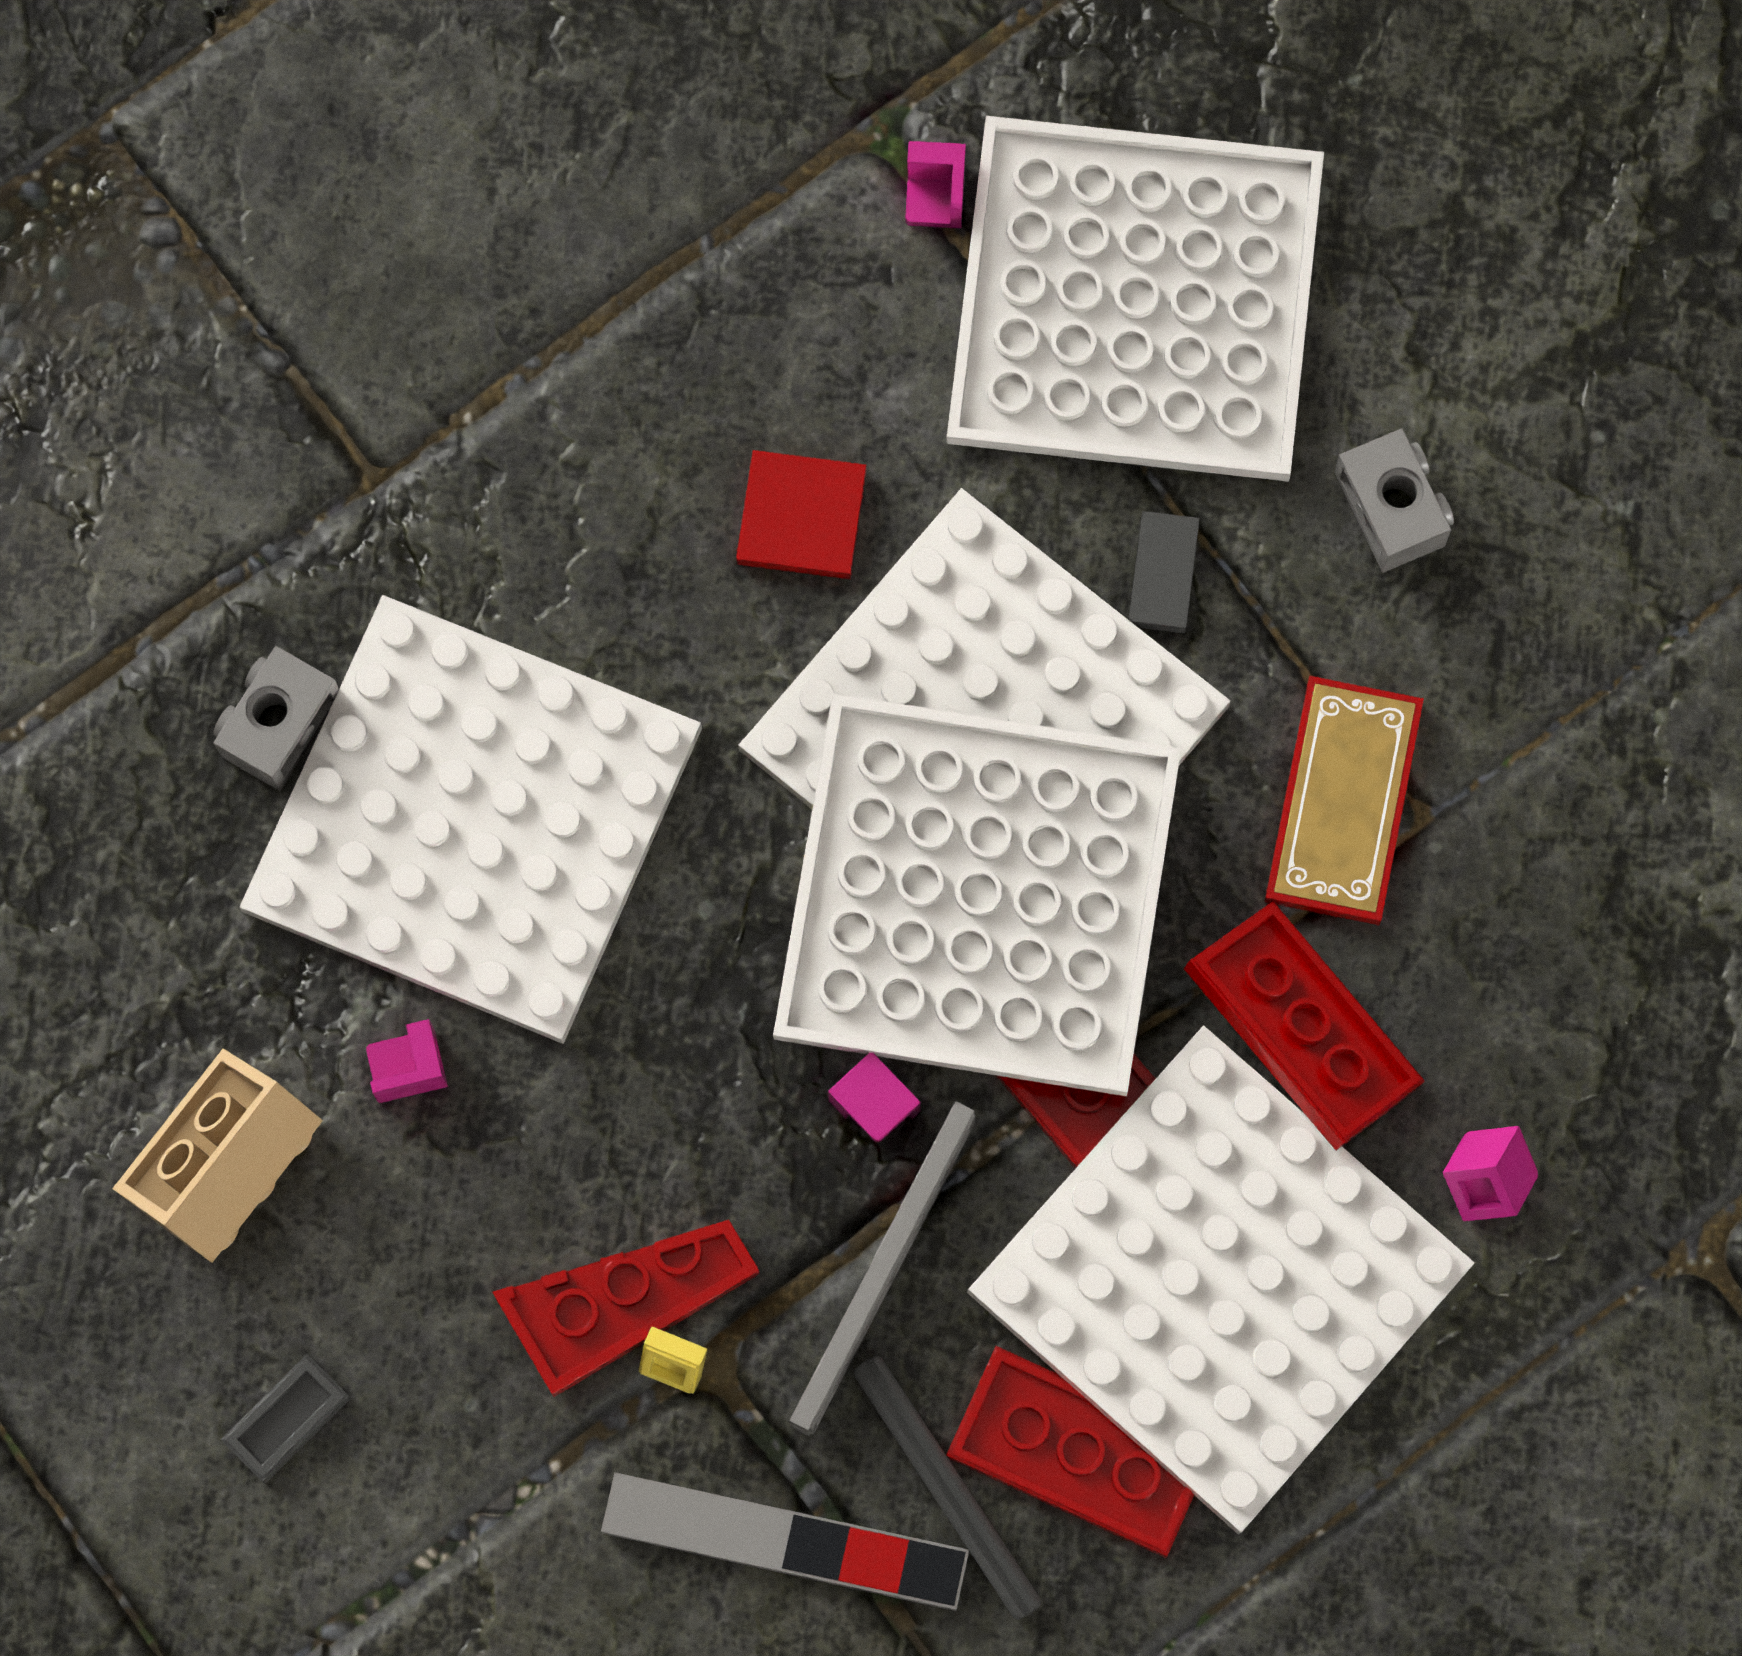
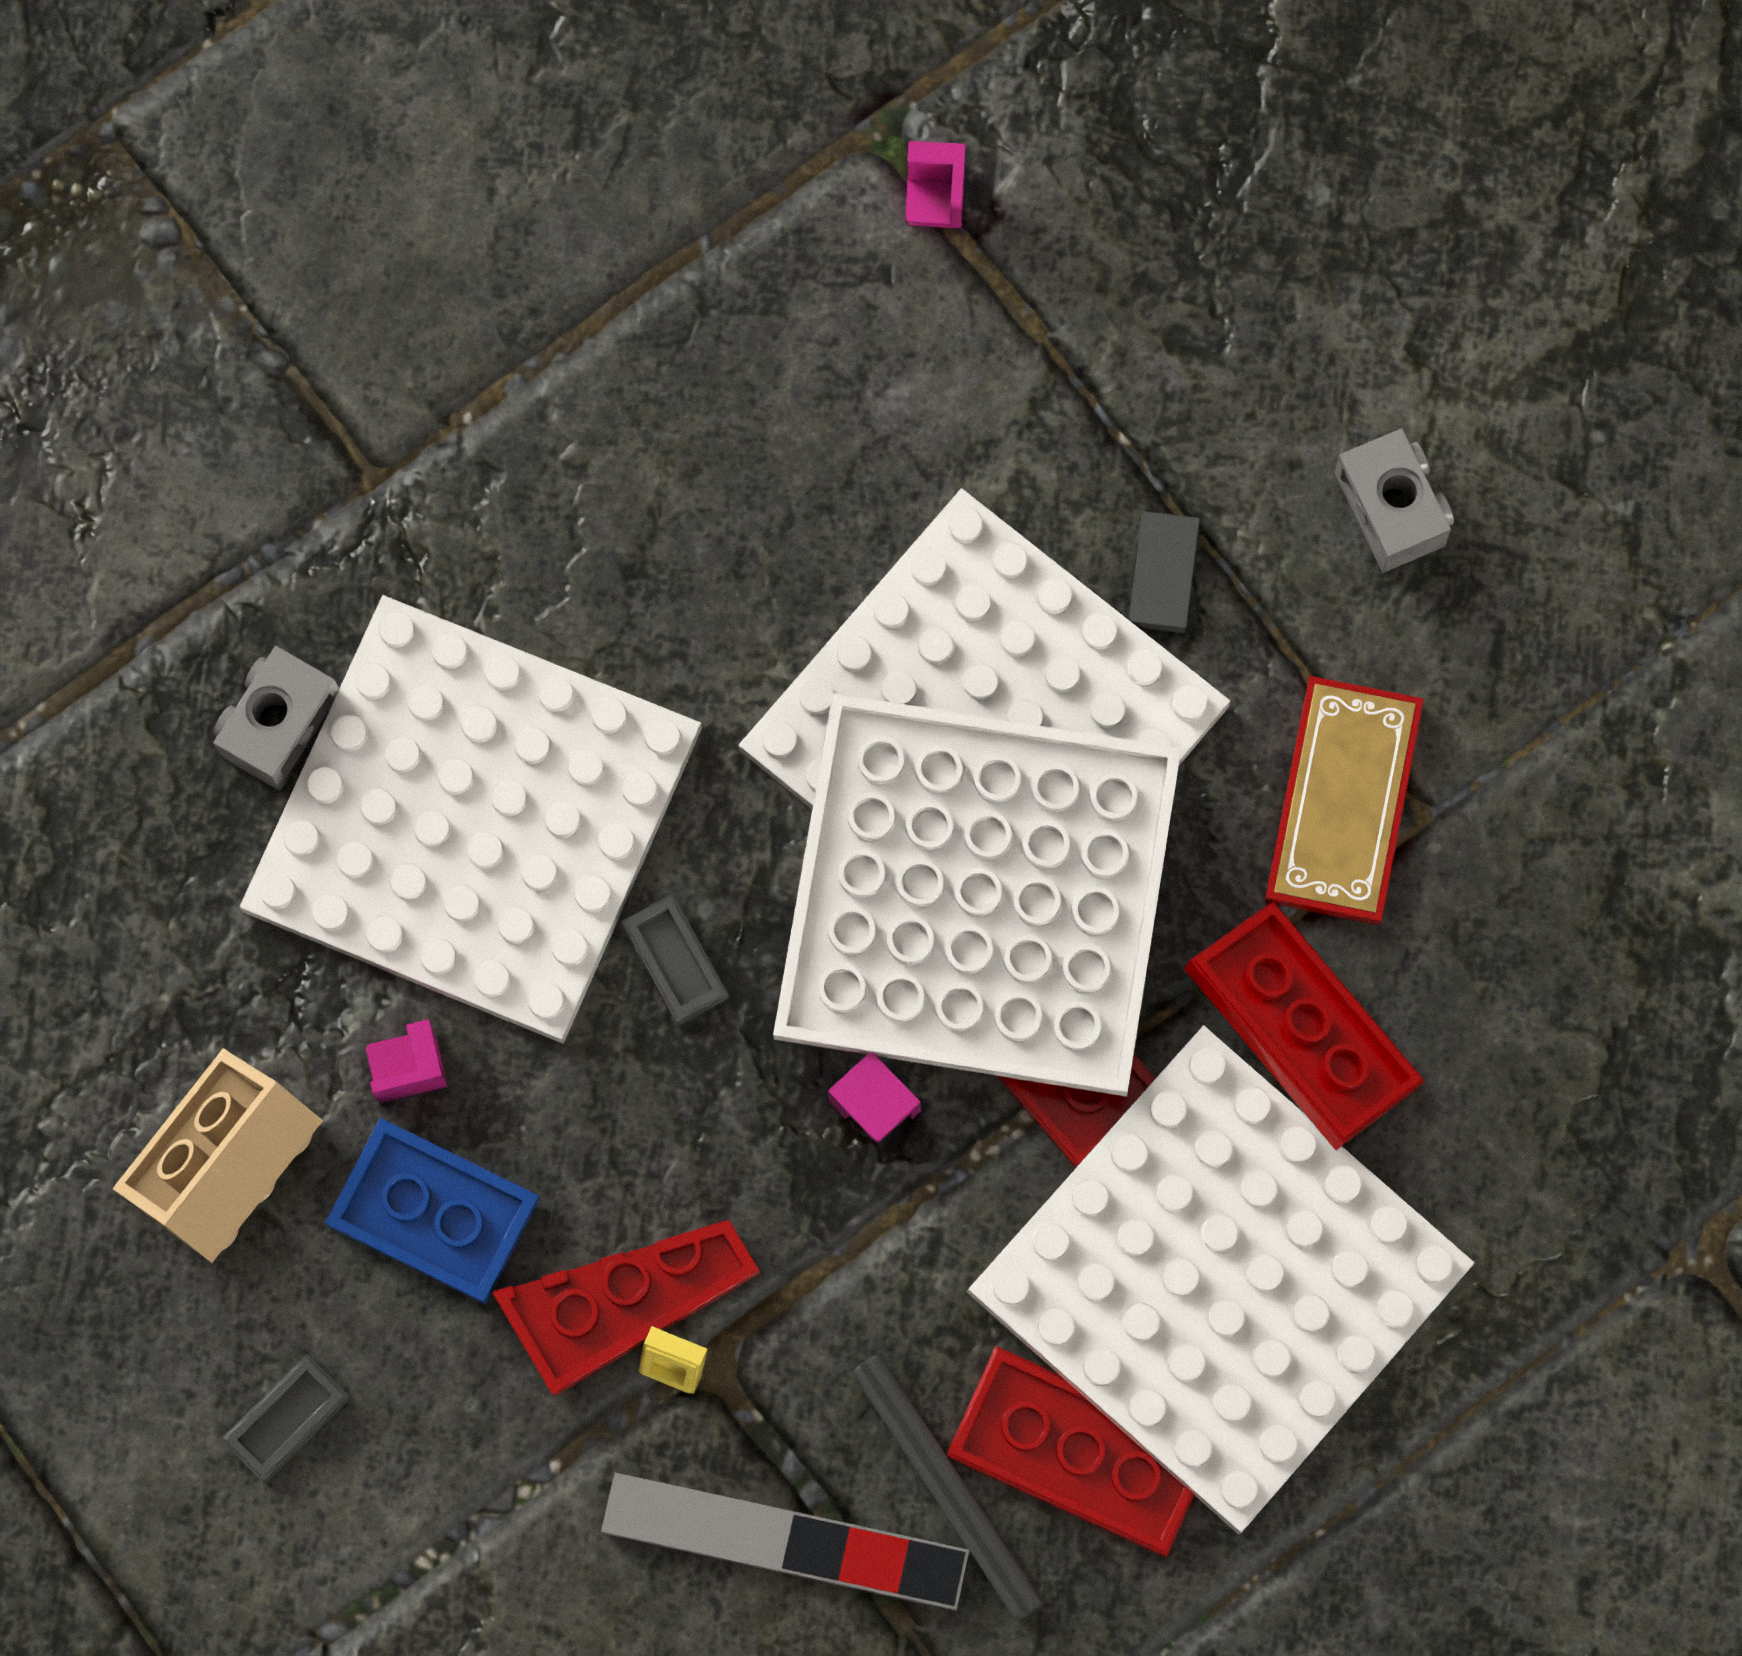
red tile [736,450,867,580] -> none
light grey tile [789,1101,976,1436] -> none
white plate [947,116,1324,482] -> none
dark pink panel [1443,1126,1538,1221] -> none
none -> blue plate [325,1118,540,1305]
none -> dark grey tile [621,894,729,1026]

